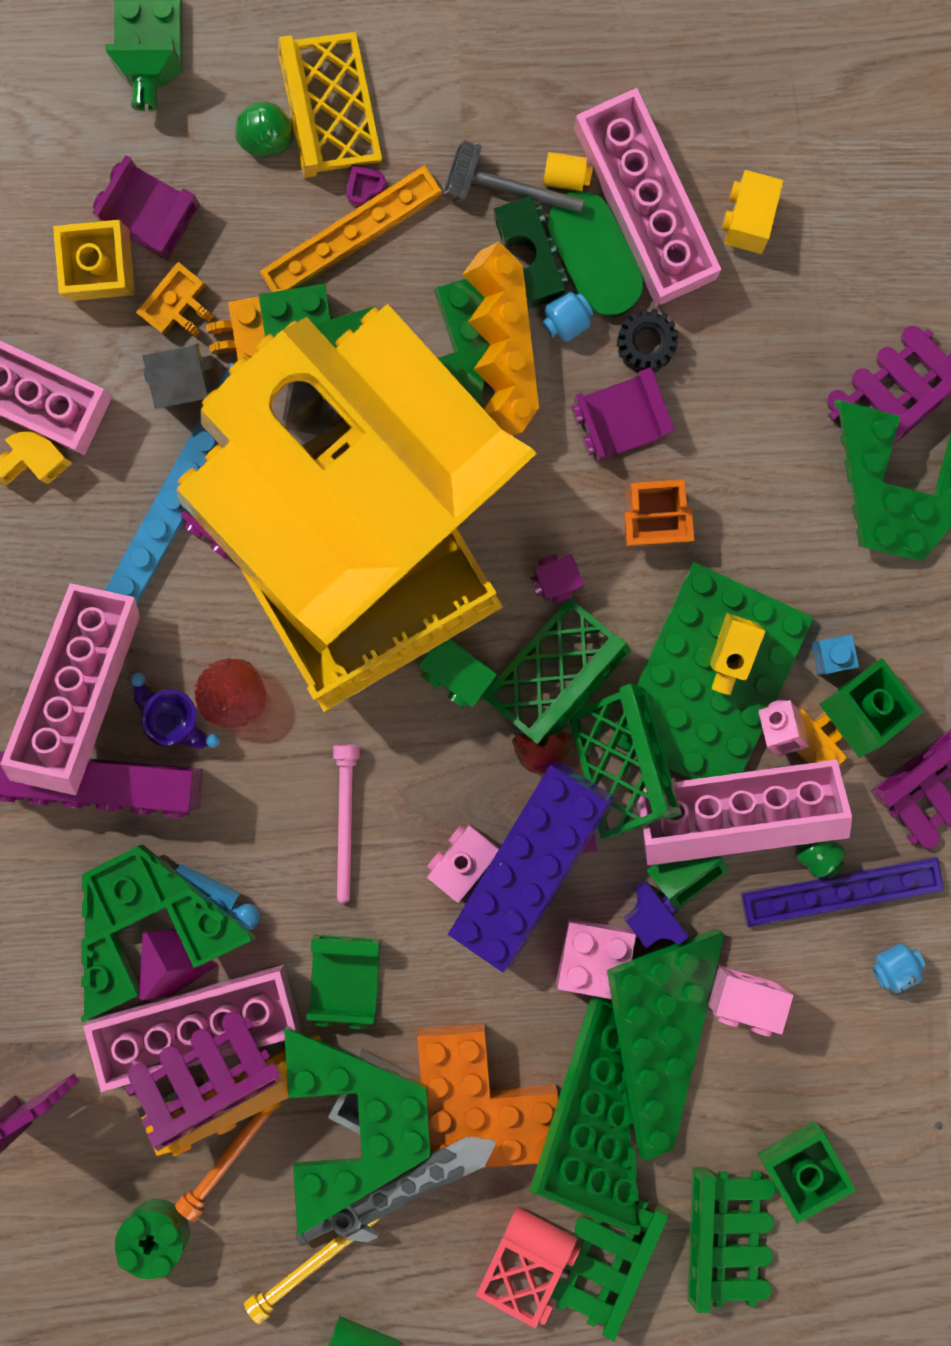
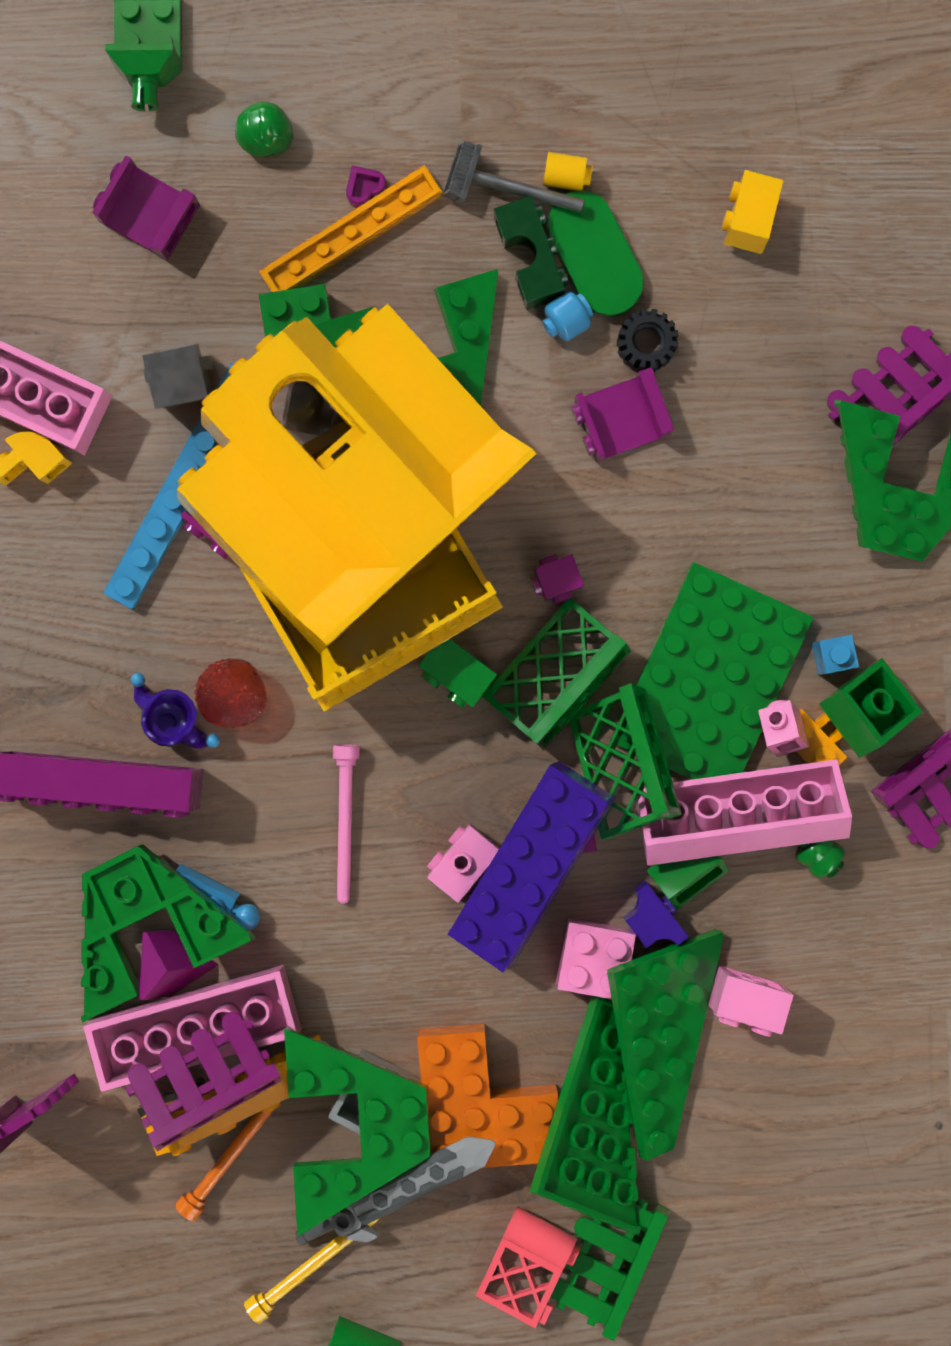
bright pink brick [0,583,140,795] -> none
yellow brick [53,220,135,301] -> none
green brick [115,1199,190,1279] -> none
light orange hinge [136,262,214,338] -> none
light orange hinge [206,297,265,360] -> none
yellow fence [277,32,382,178] -> none
green panel [306,935,381,1029] -> none
light orange brick [462,241,539,435] -> none
clear red hair [512,732,571,774] -> none
bright pink brick [574,88,722,307] -> none
orange plate [624,479,694,547] -> none
green fence [688,1167,775,1313] -> none
yellow torso [710,613,766,695] -> none
dark purple tile [741,857,944,927] -> none
green brick [757,1121,856,1224] -> none
dark azure head [872,943,926,994] -> none

